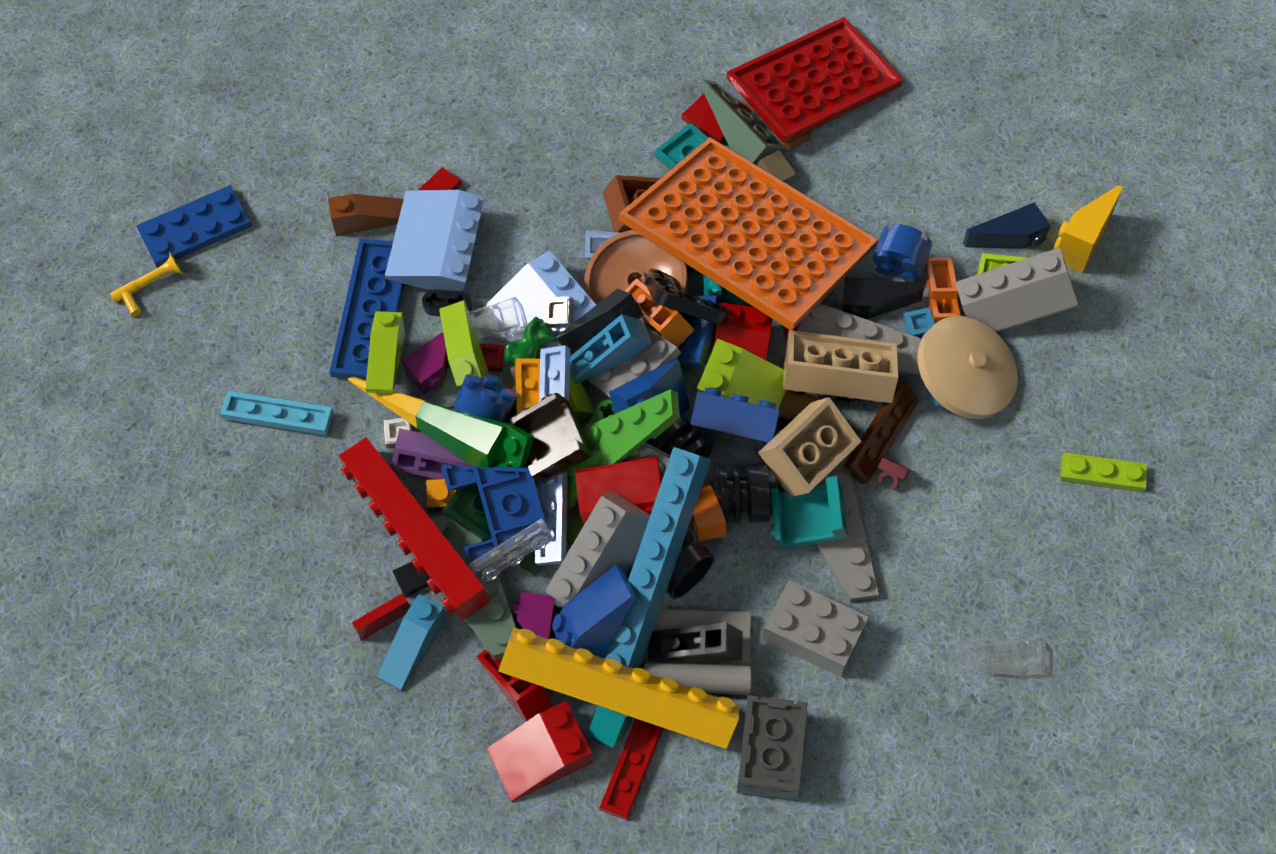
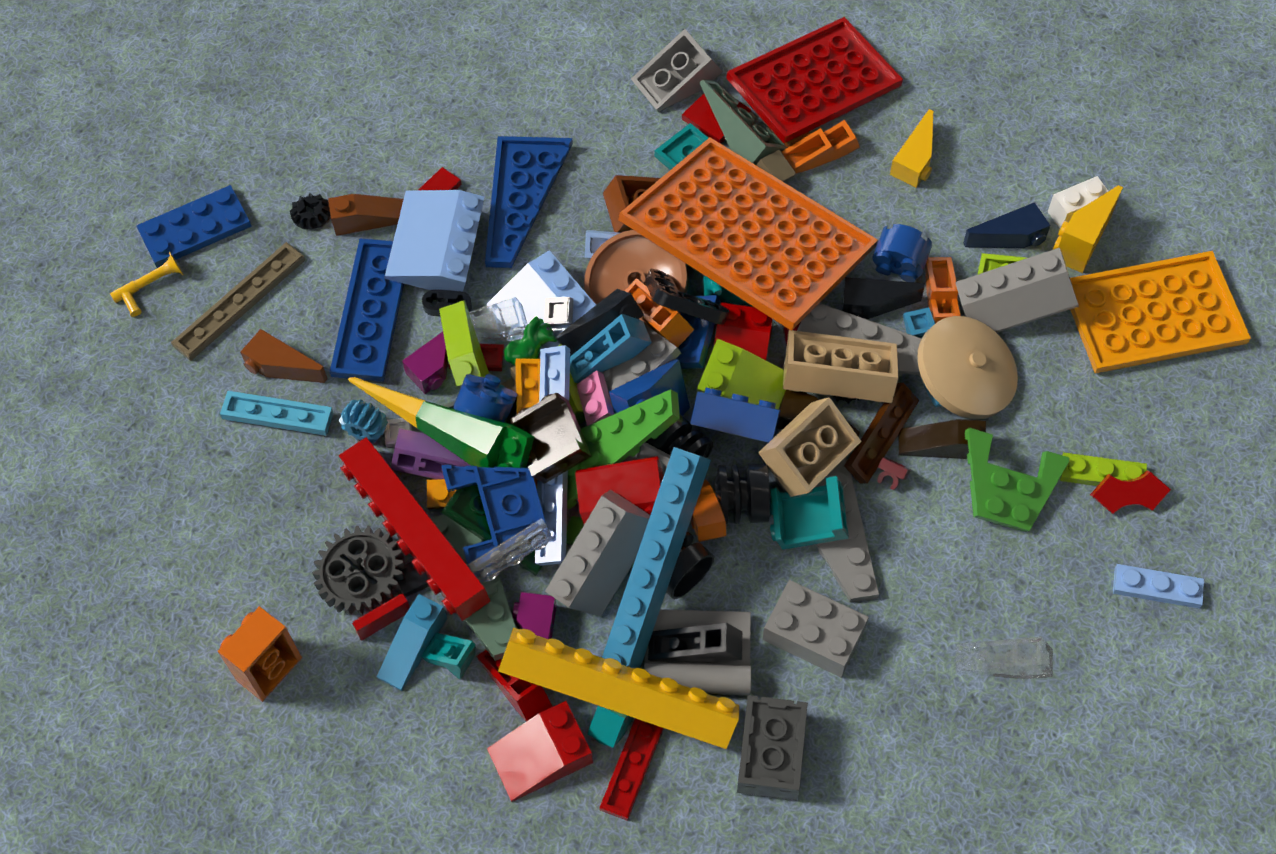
lime slope [365,311,405,394] -> none
blue slope [552,565,636,658] -> none
none -> dark tan tile [171,242,305,361]
none -> orange brick [218,606,302,702]
none -> dark orange slope [240,329,328,383]
none -> black gear [290,193,331,229]
none -> dark grey gear [312,526,406,615]
none -> dark azure gear [339,399,388,443]
none -> teal slope [421,633,476,679]
none -> blue wing [485,136,573,268]
none -> bright pink plate [577,370,614,426]
none -> light grey slope [631,29,723,112]
none -> orange slope [781,120,860,173]
none -> yellow slope [890,109,934,188]
none -> dark brown slope [898,419,986,459]
none -> bright green wing [965,428,1070,532]
none -> white brick [1048,176,1108,228]
none -> light orange plate [1070,251,1251,374]
none -> red tile [1090,471,1171,514]
none -> light blue plate [1113,564,1204,609]

